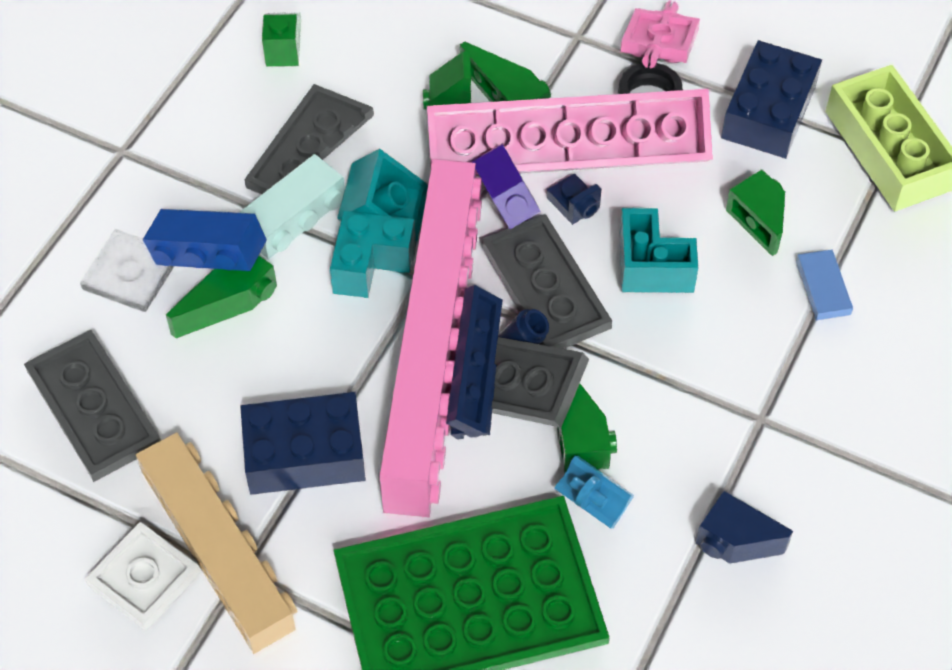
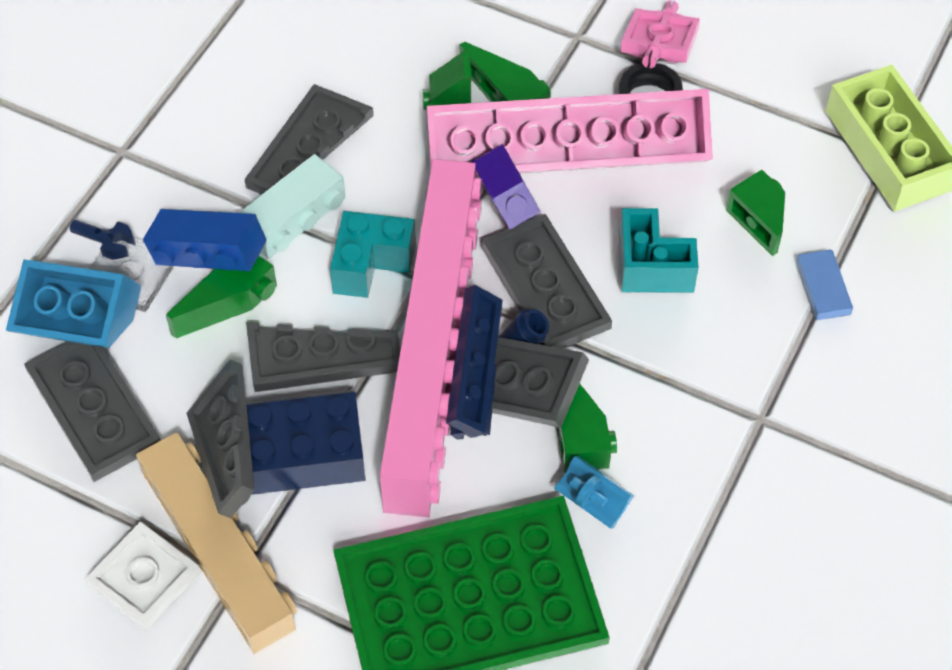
green slope [262,12,301,67] -> none
teal slope [337,148,428,242] -> none
dark blue bracket [547,173,602,225] -> none
dark blue slope [696,491,793,564] -> none
dark blue brick [721,40,823,159] -> none
none -> dark azure slope [6,259,142,348]
none -> dark blue bar [70,220,136,260]
none -> dark grey wing [186,359,255,518]
none -> dark grey wing [246,322,401,392]

